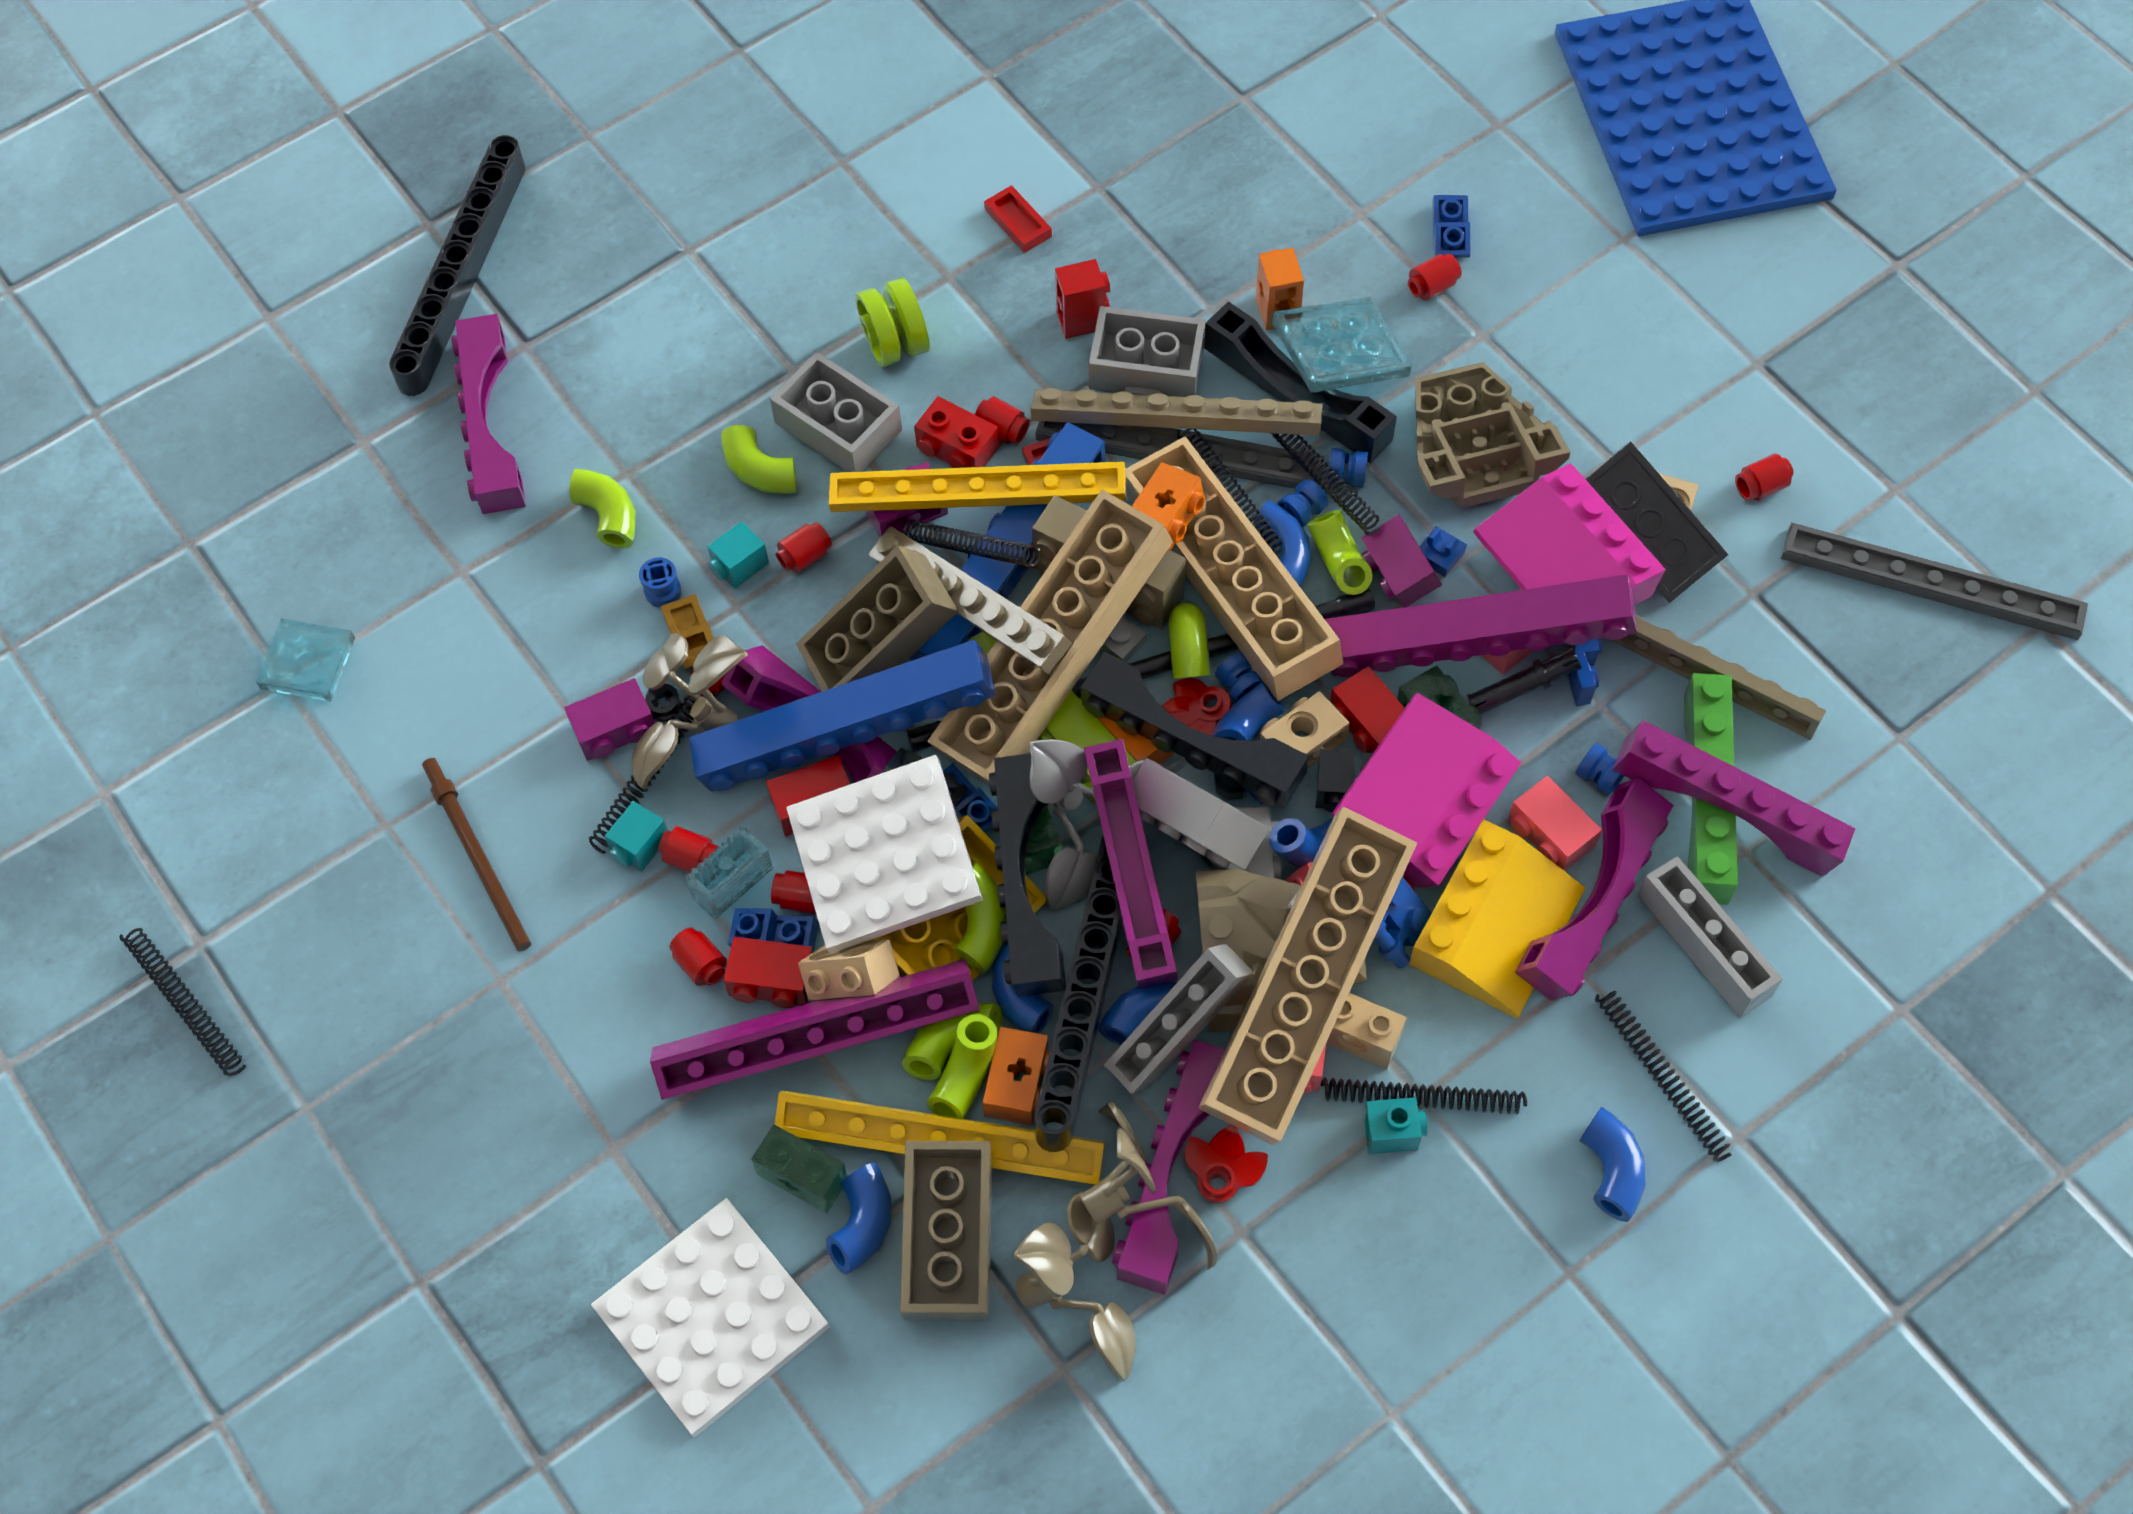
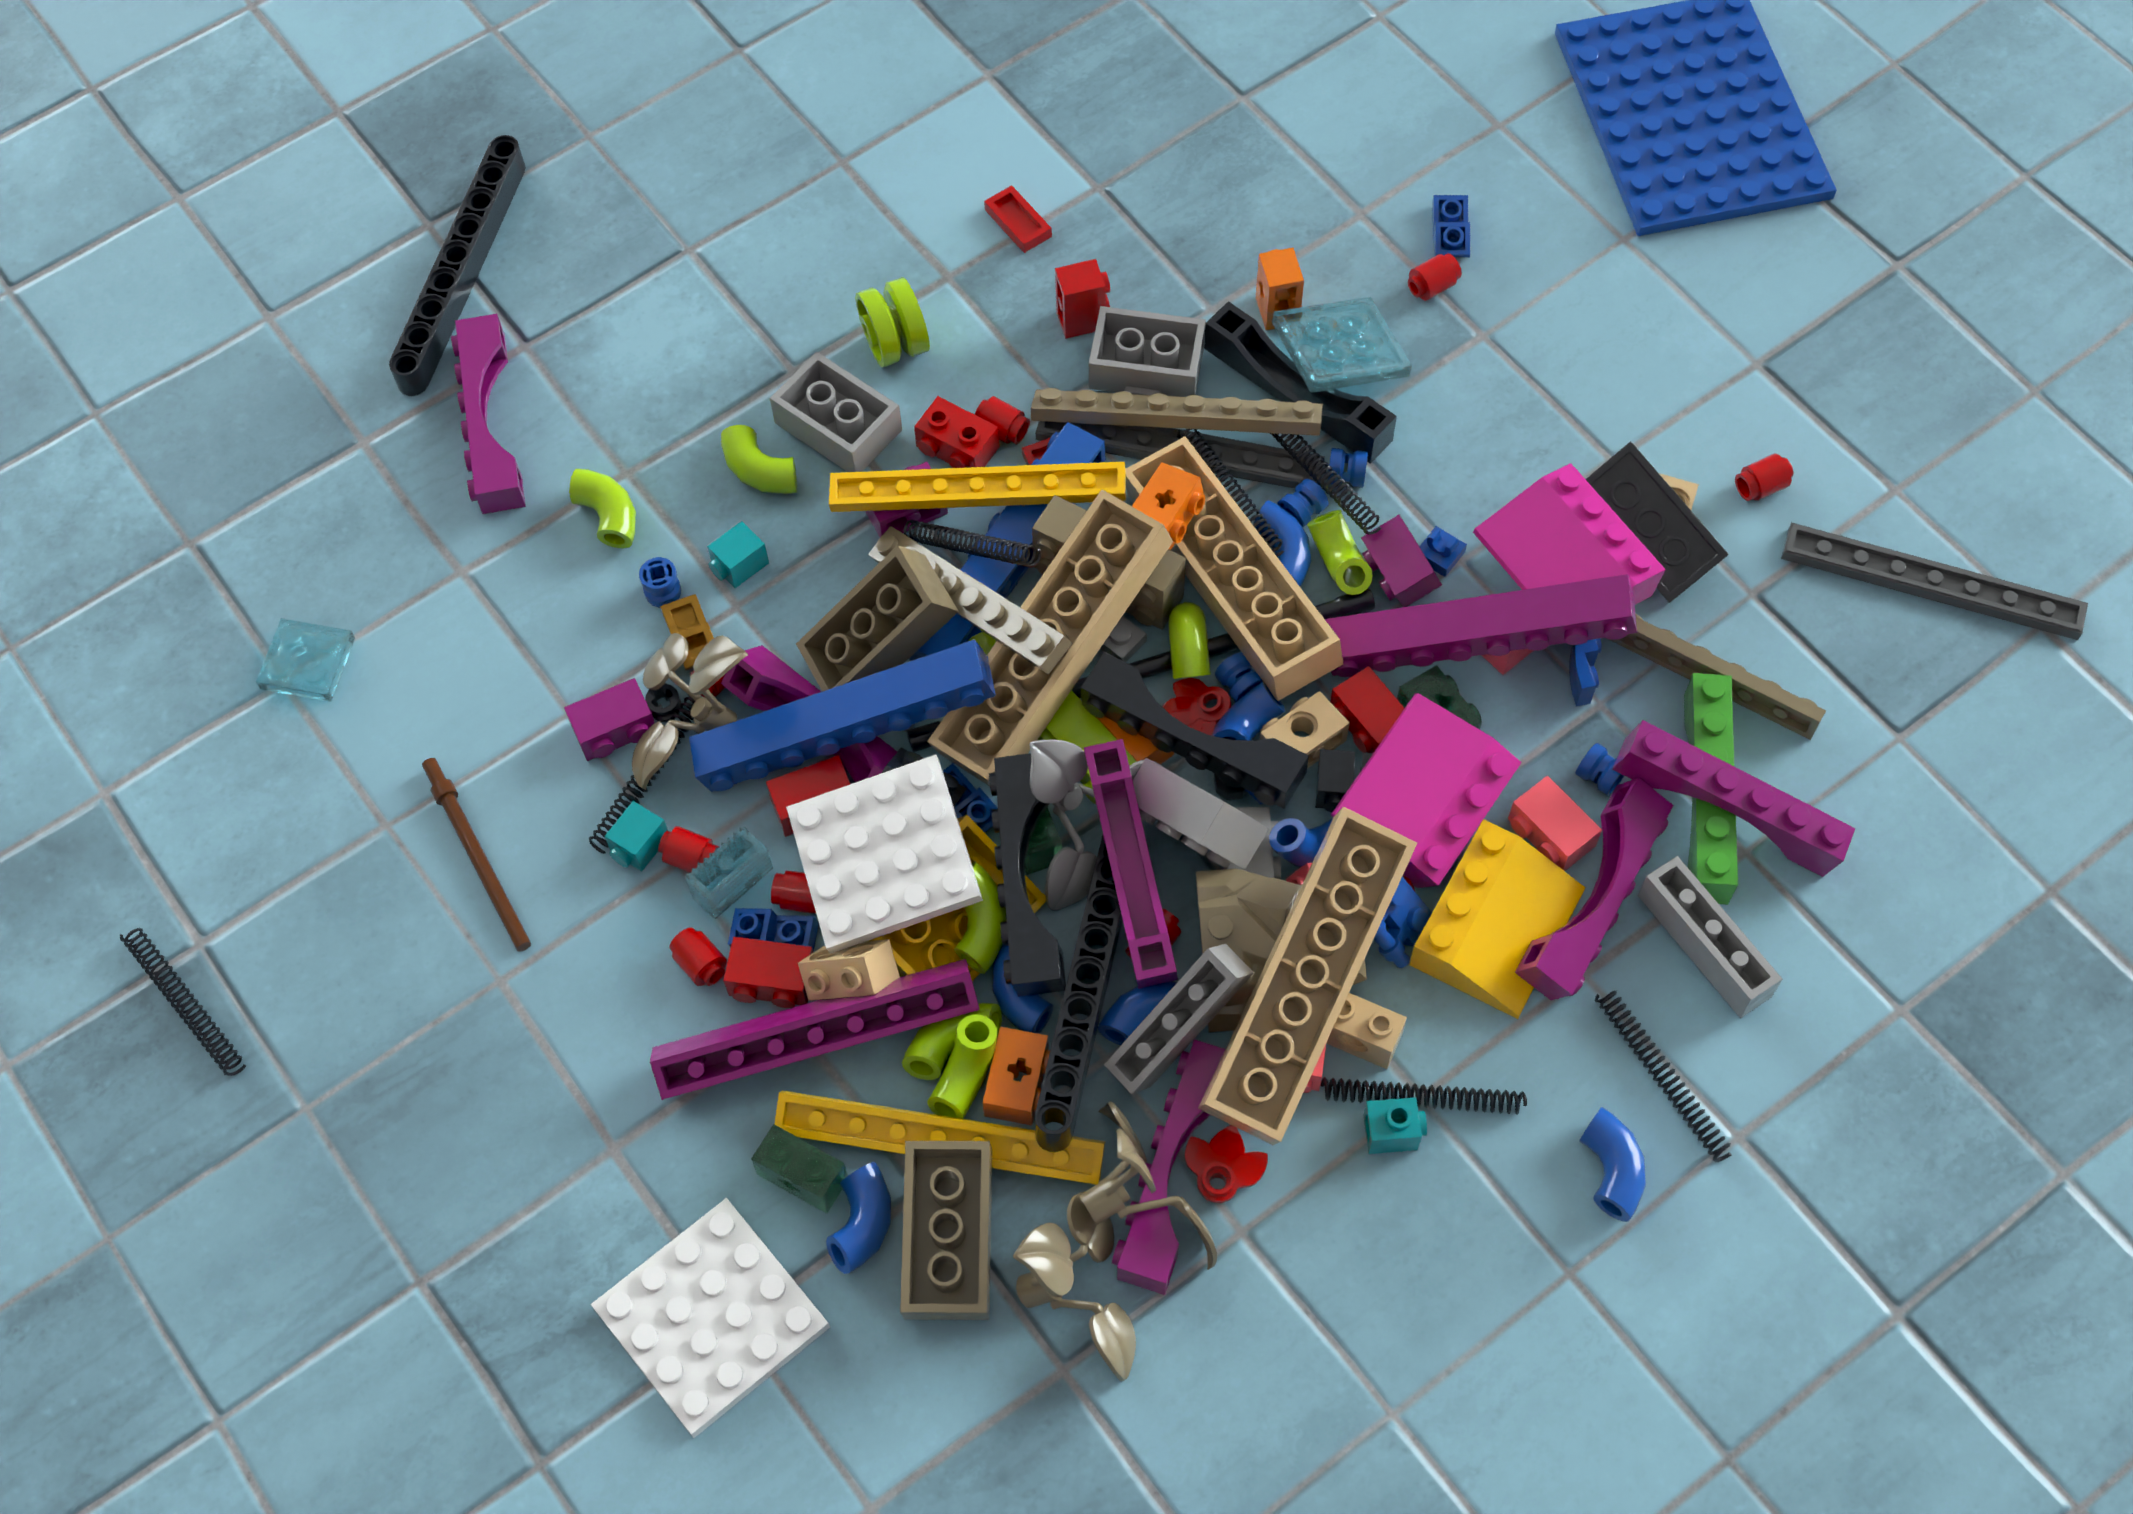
red brick [775,522,832,573] -> none
dark tan wedge [1415,362,1570,508] -> none
black pin [1467,647,1582,717] -> none

